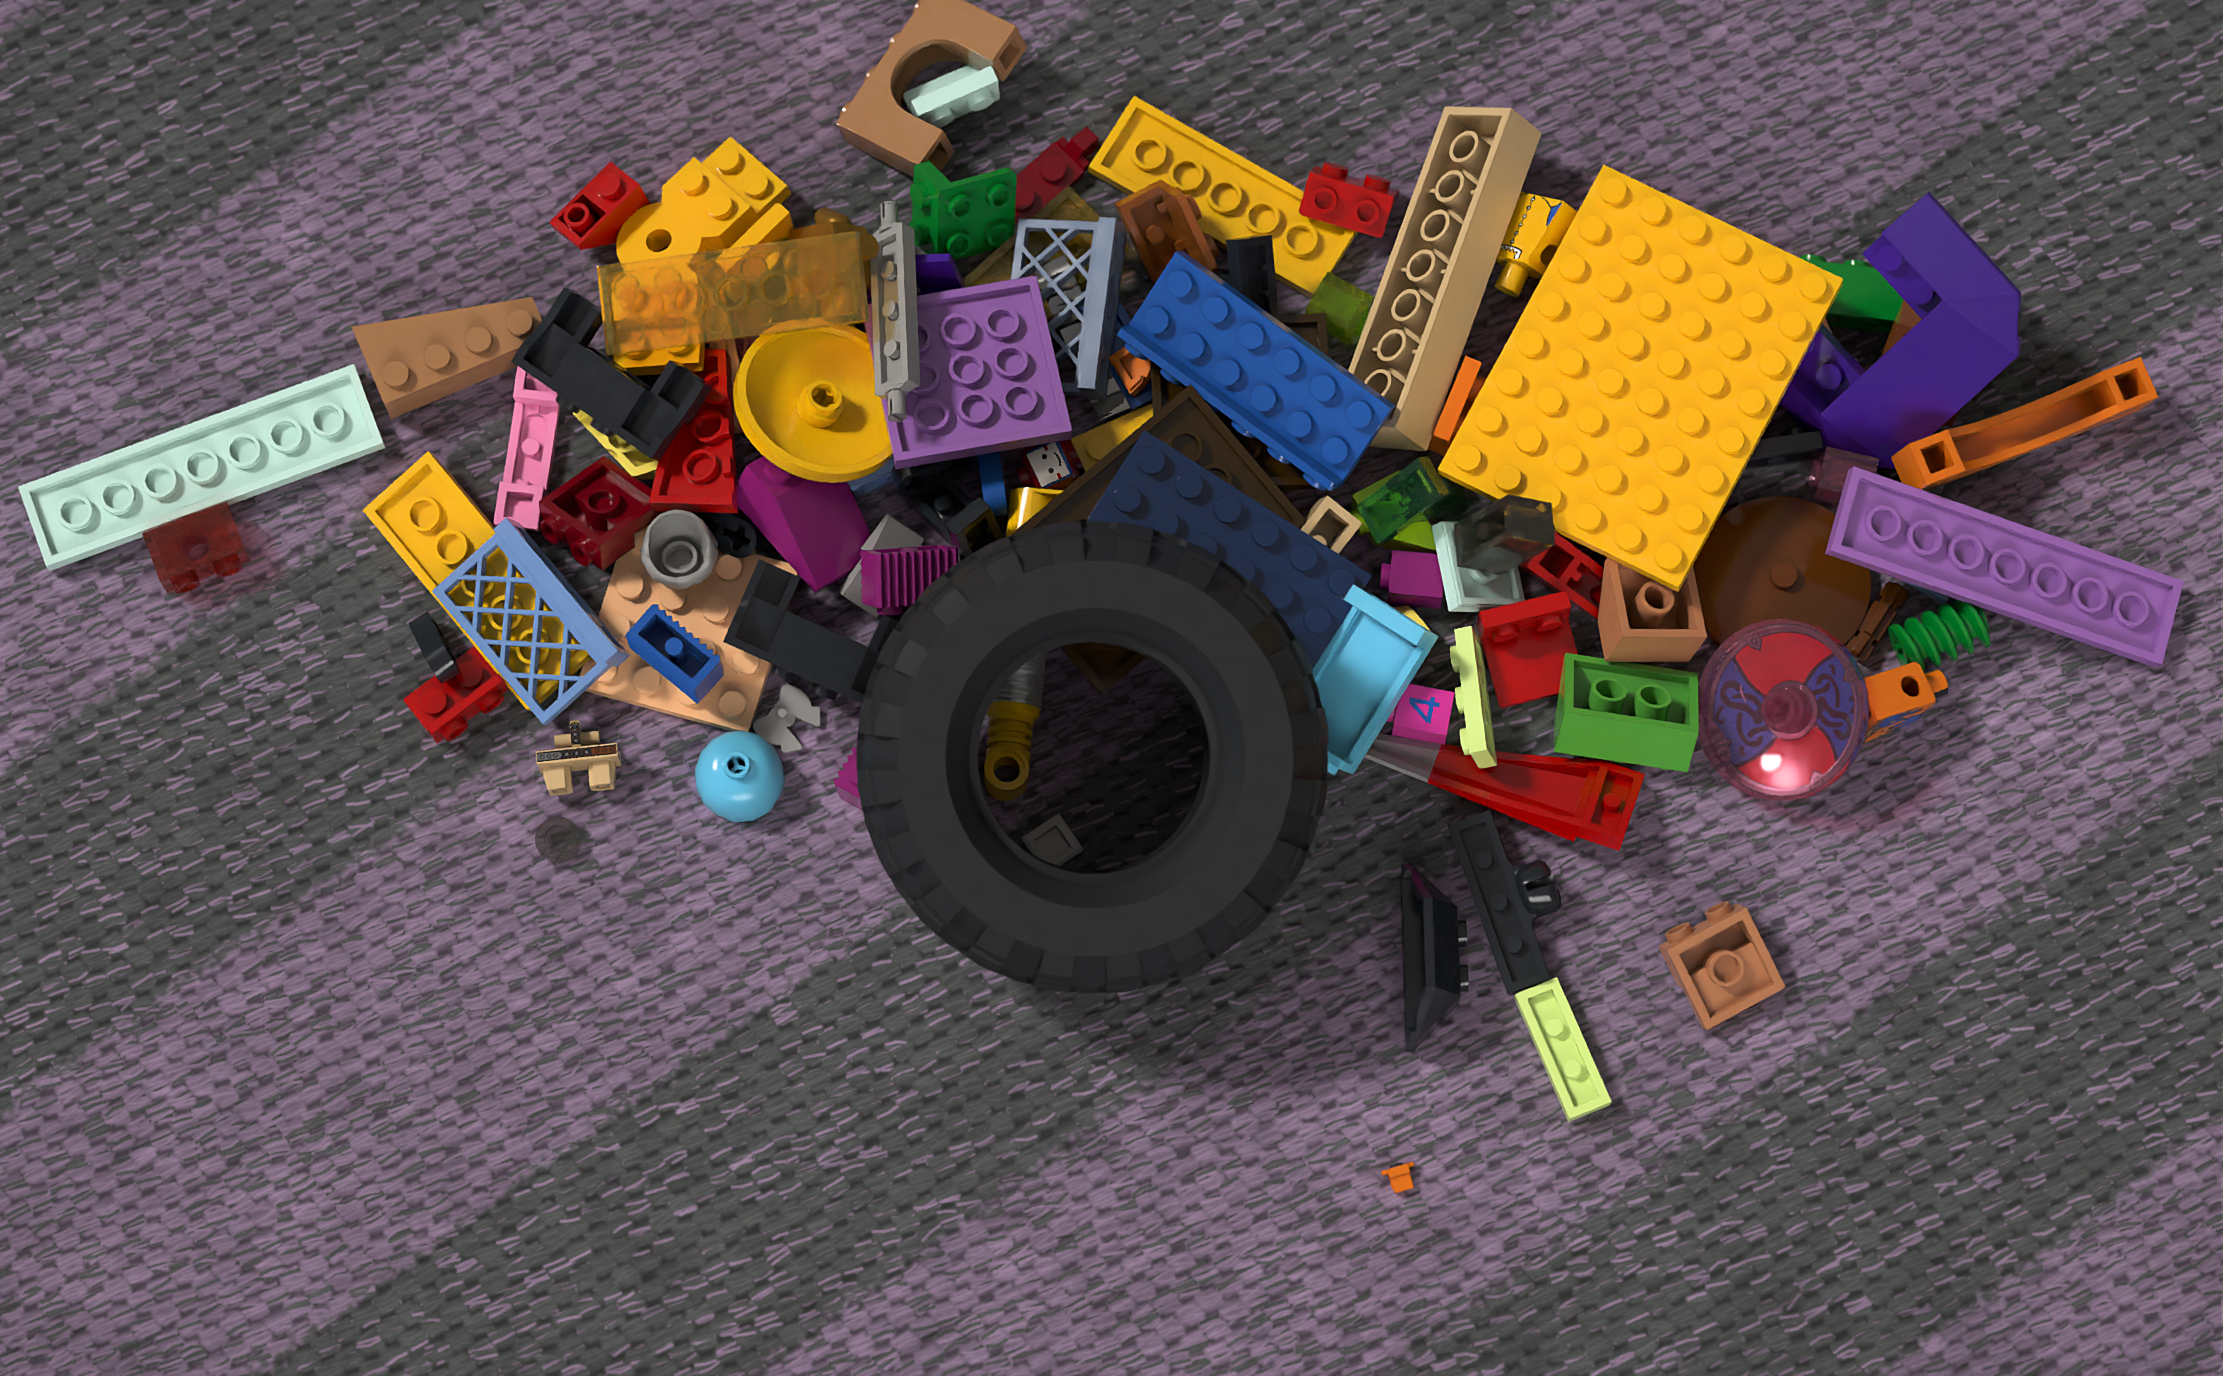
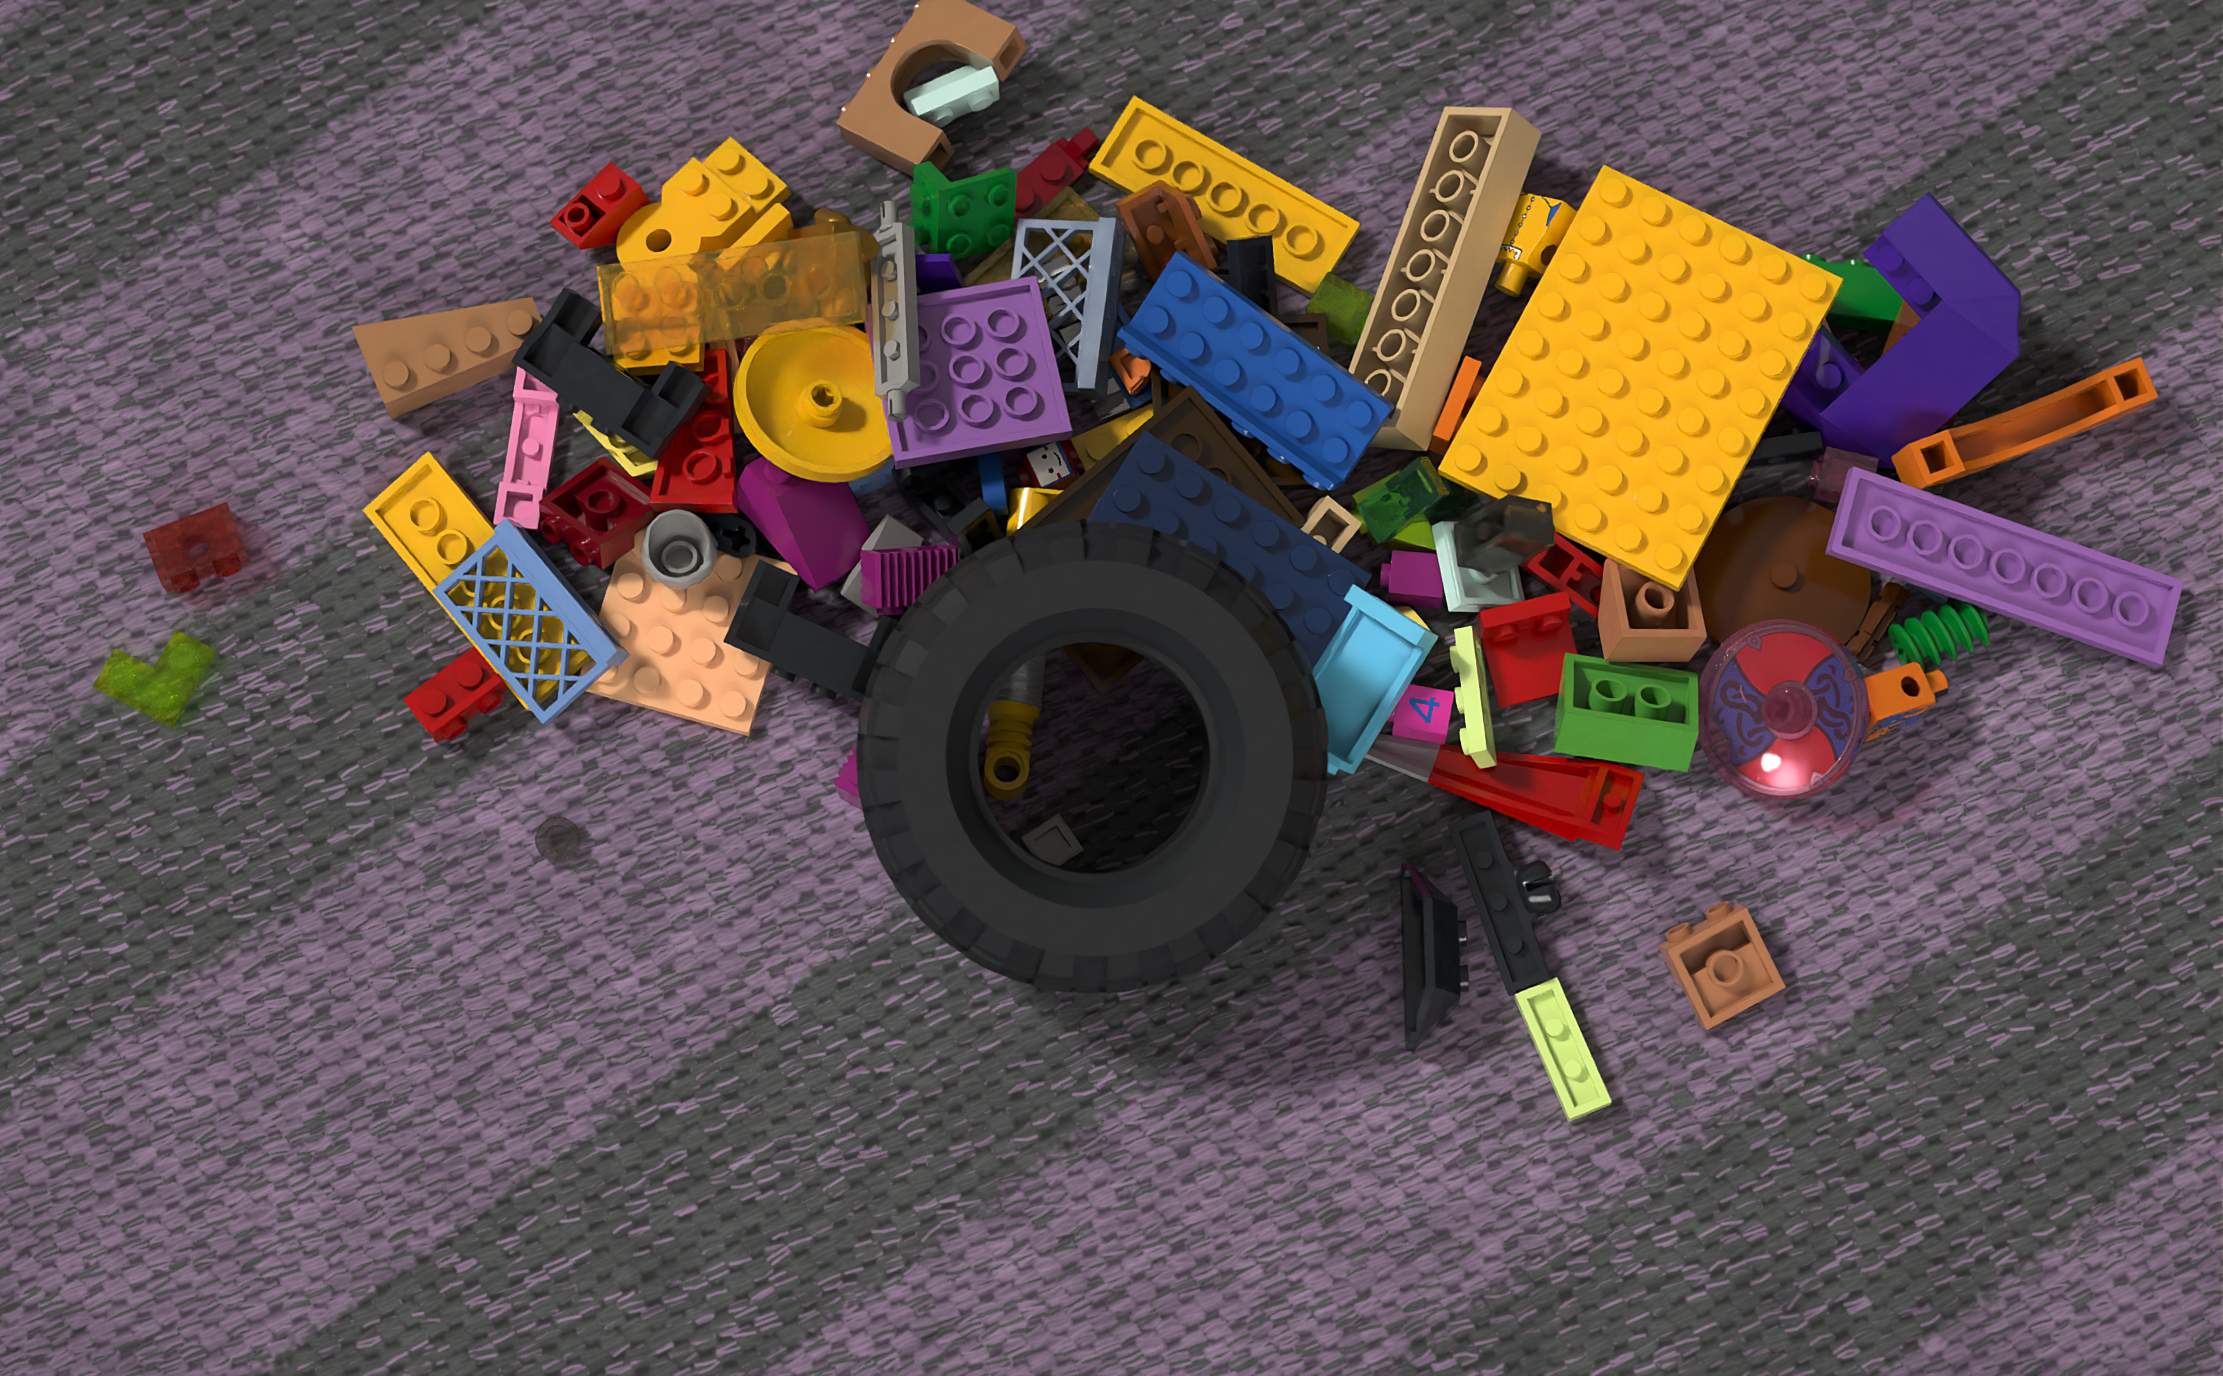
light aqua plate [18,364,385,571] -> none
black beam [408,611,461,684] -> none
tan hips [536,720,622,796] -> none
blue brick [626,604,724,703] -> none
medium azure cylinder [695,730,785,822] -> none
light grey piece [753,684,821,754] -> none
red bracket [1299,162,1399,238] -> none
orange piece [1381,1162,1414,1193] -> none
none -> clear neon green plate [93,630,217,730]

